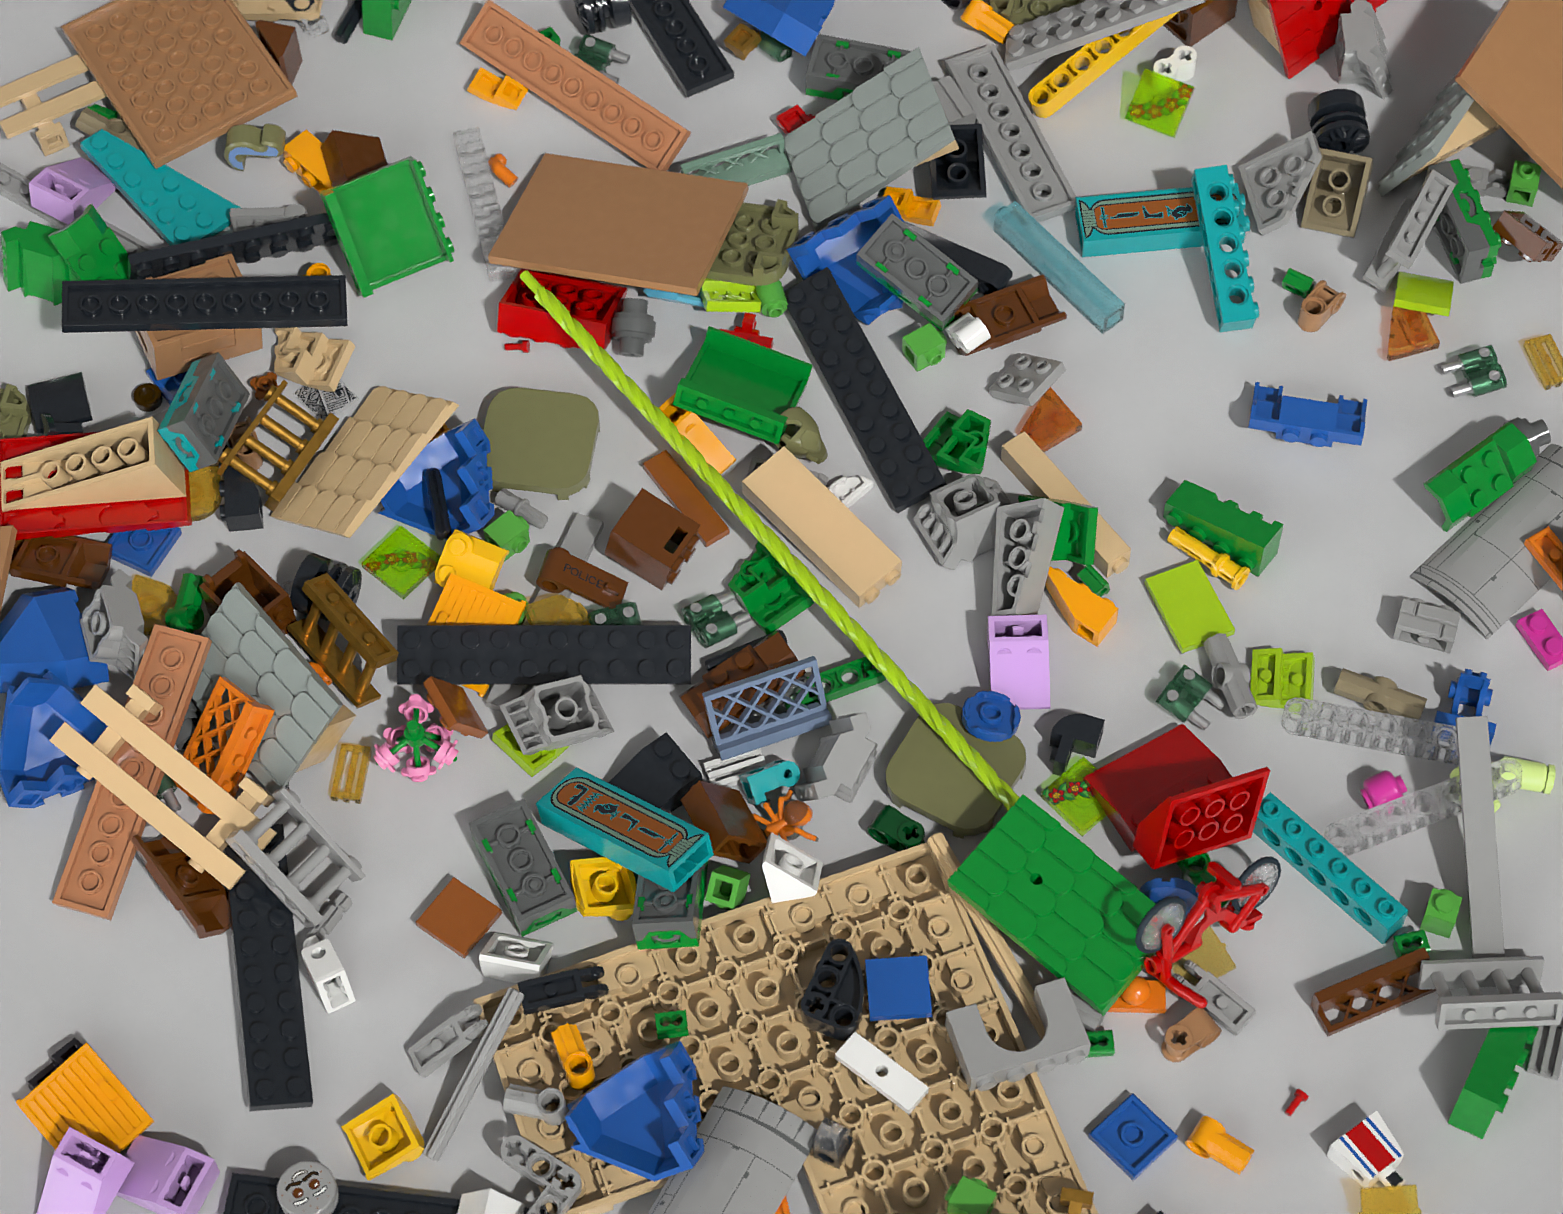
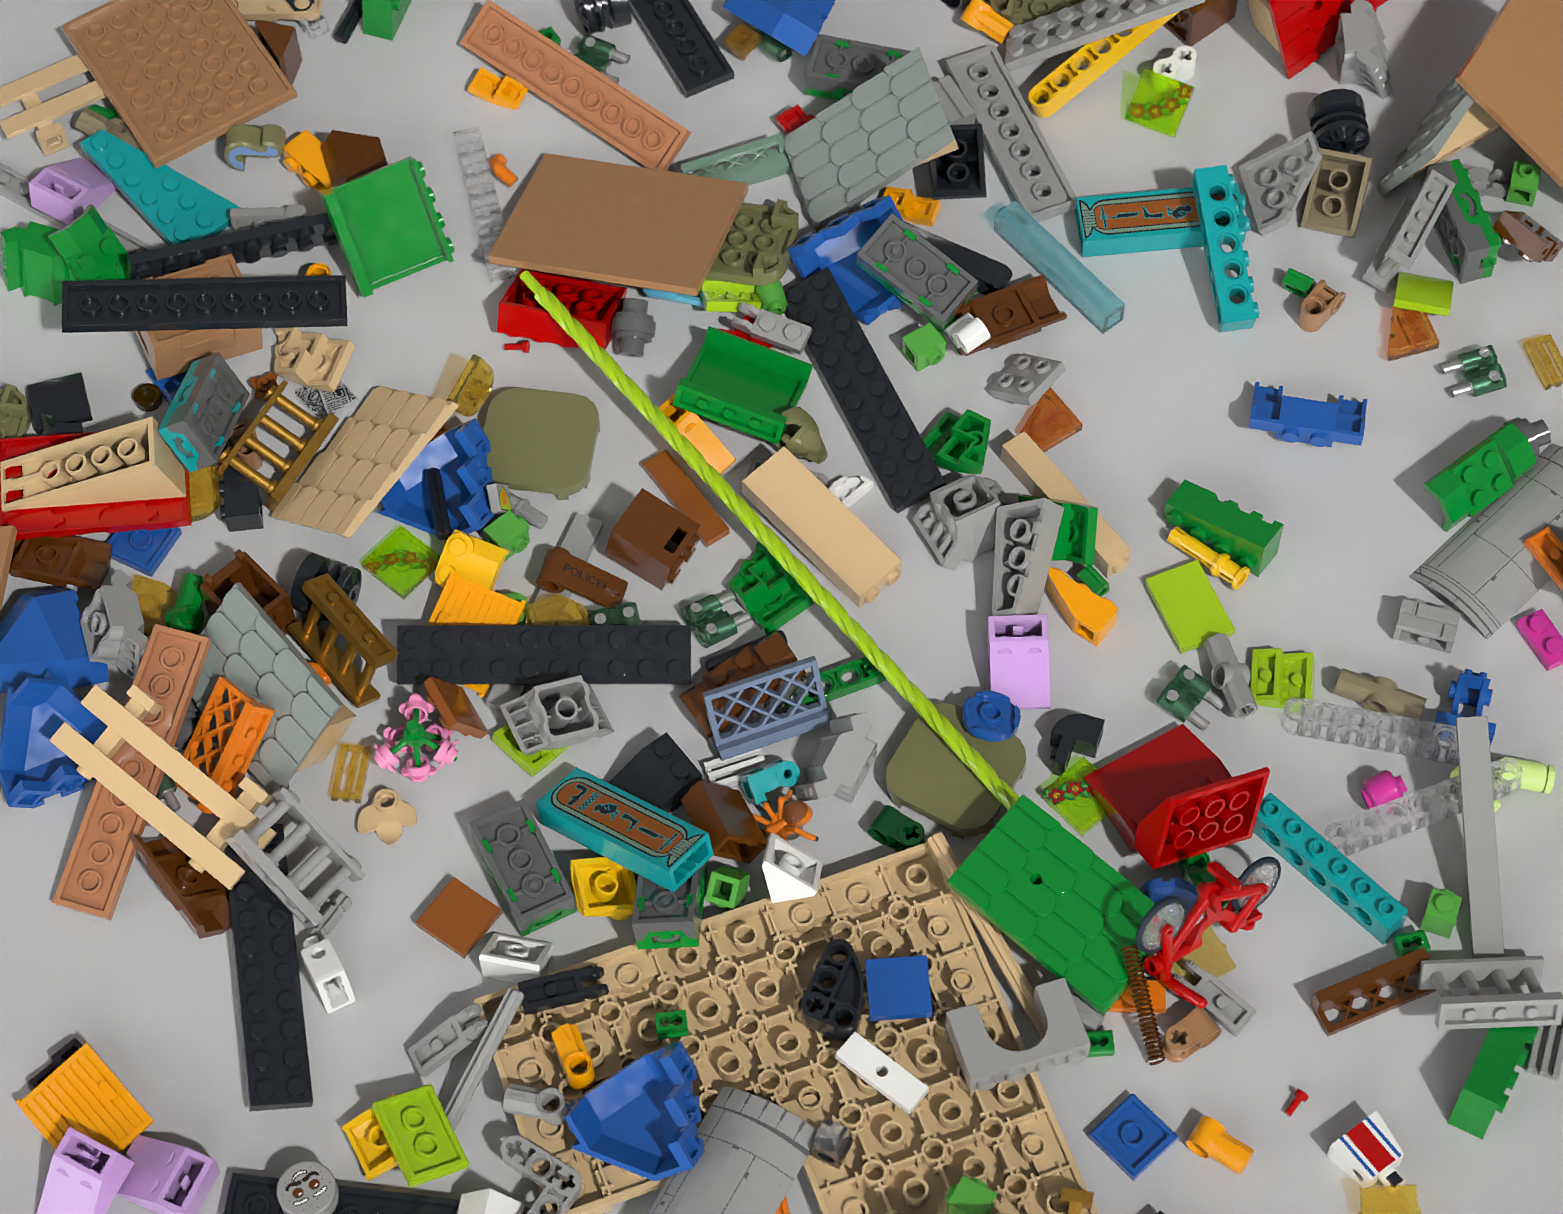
none -> tan plate [357,789,417,845]
none -> lime tile [372,1083,469,1188]
none -> clear yellow tile [447,354,494,417]
none -> light grey tile [486,483,513,515]
none -> light grey hinge [731,303,812,355]
none -> reddish brown piece [1120,942,1166,1065]

